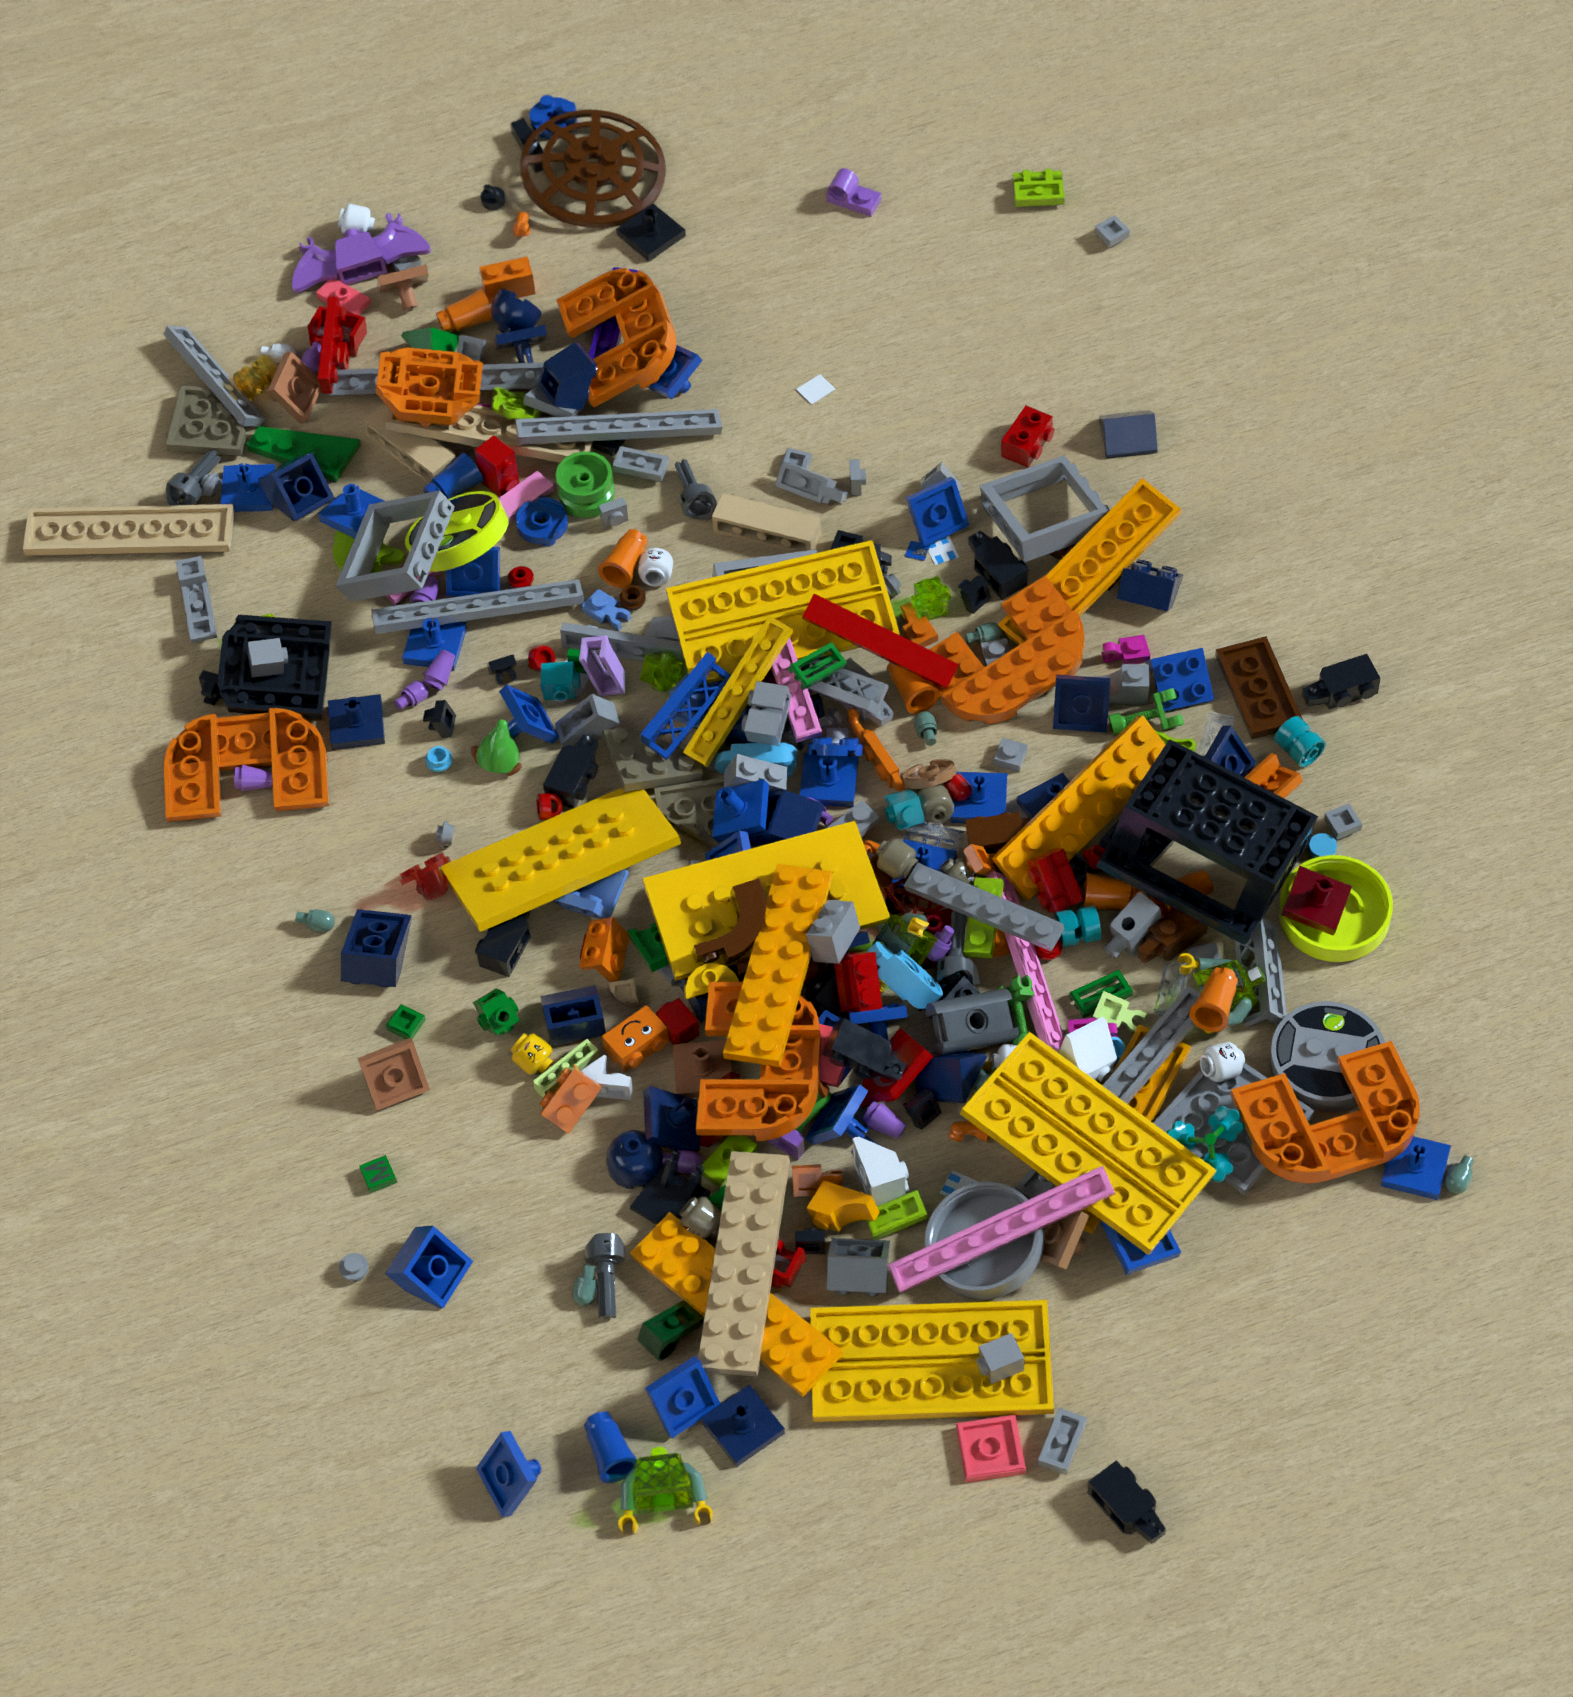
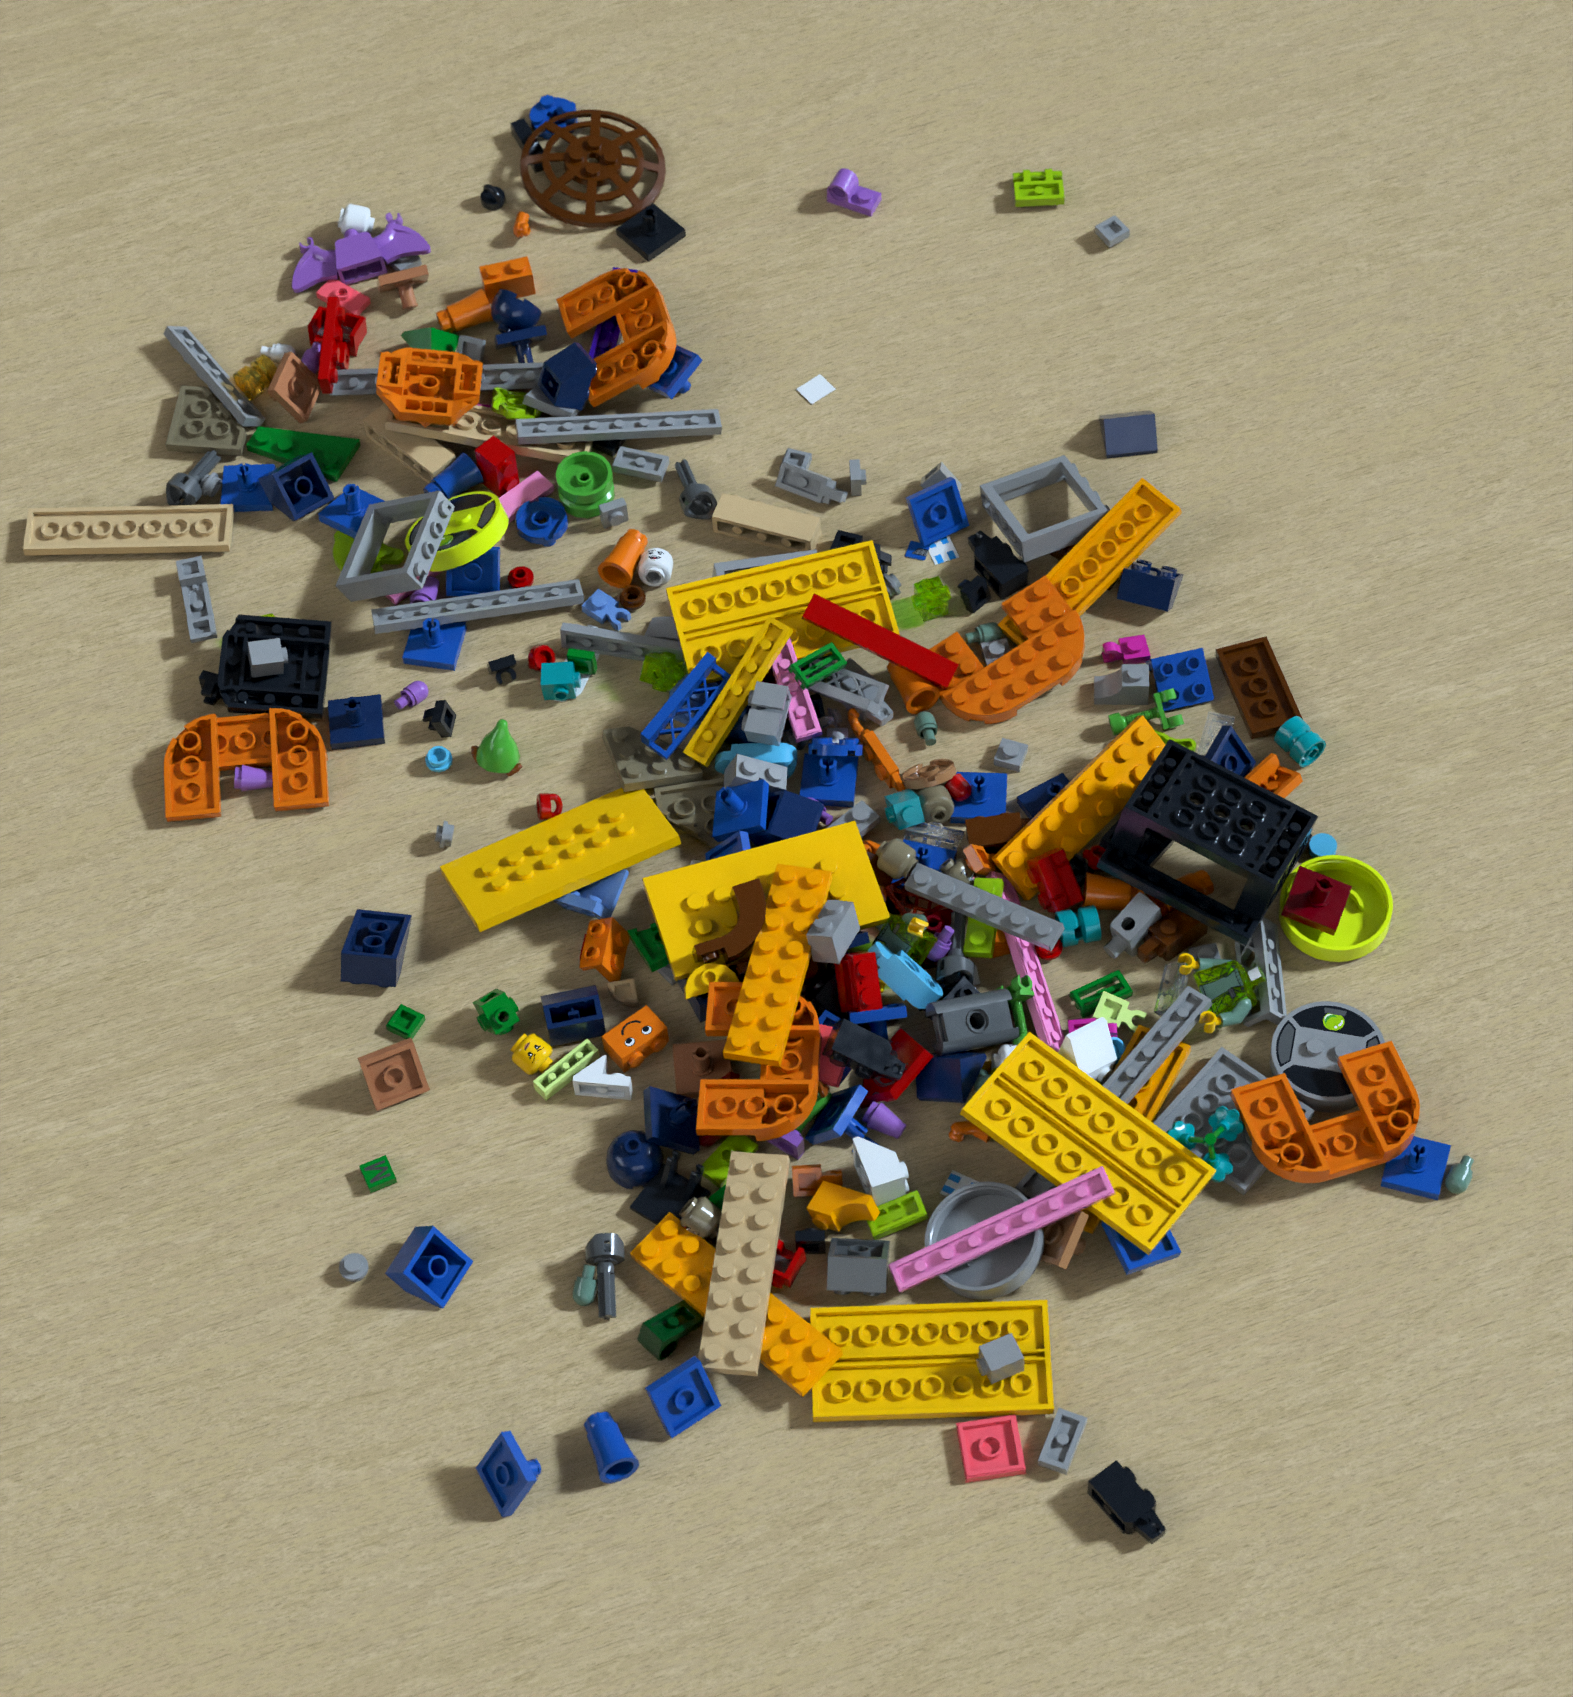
sand green cylinder [295,909,335,933] -> none
clear red plate [399,852,451,901] -> none
medium lavender cone [422,649,456,691] -> none
black hinge [475,910,531,977] -> none
blue tile [499,684,559,744] -> none
orange bracket [540,1064,602,1134] -> none
black hinge [543,735,599,809] -> none
light grey arch [555,694,620,746] -> none
lavender window [579,635,627,696] -> none
clear neon green torso [618,1447,713,1534] -> none
red brick [656,998,700,1045] -> none
medium lavender cylinder [662,1149,703,1174] -> none
dark blue tile [701,1385,785,1467] -> none
orange plate [900,602,938,647] -> none
black tile [903,1088,942,1130] -> none
red brick [1001,405,1055,468] -> none
dark blue tile [1053,675,1111,733] -> none
orange plant [1189,967,1238,1032] -> none
white head [1200,1042,1245,1082] -> none
black hinge [1302,654,1380,709] -> none
light grey plate [1324,804,1362,840] -> none

